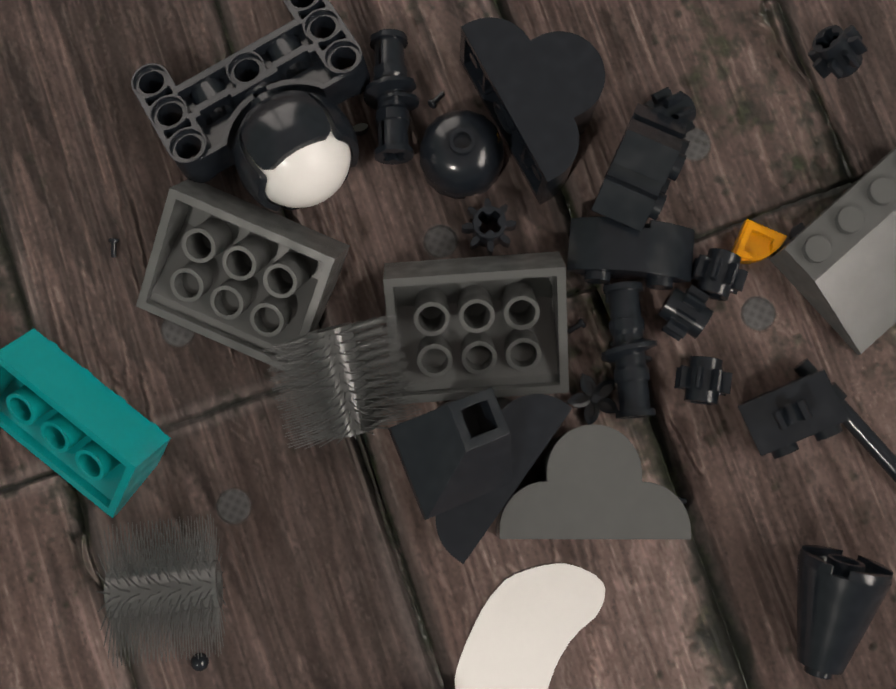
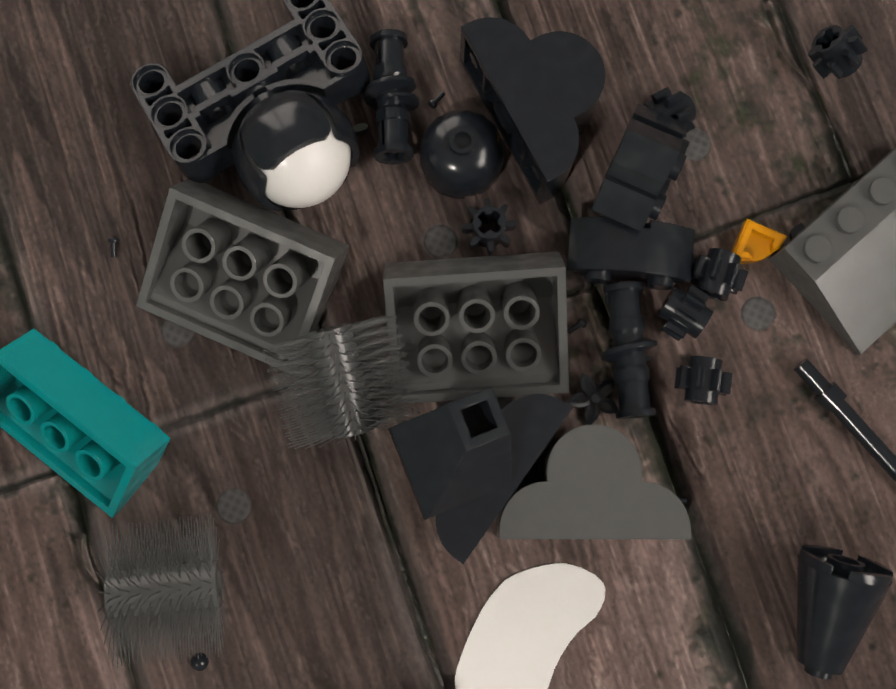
black brick [738,368,848,459] -> none

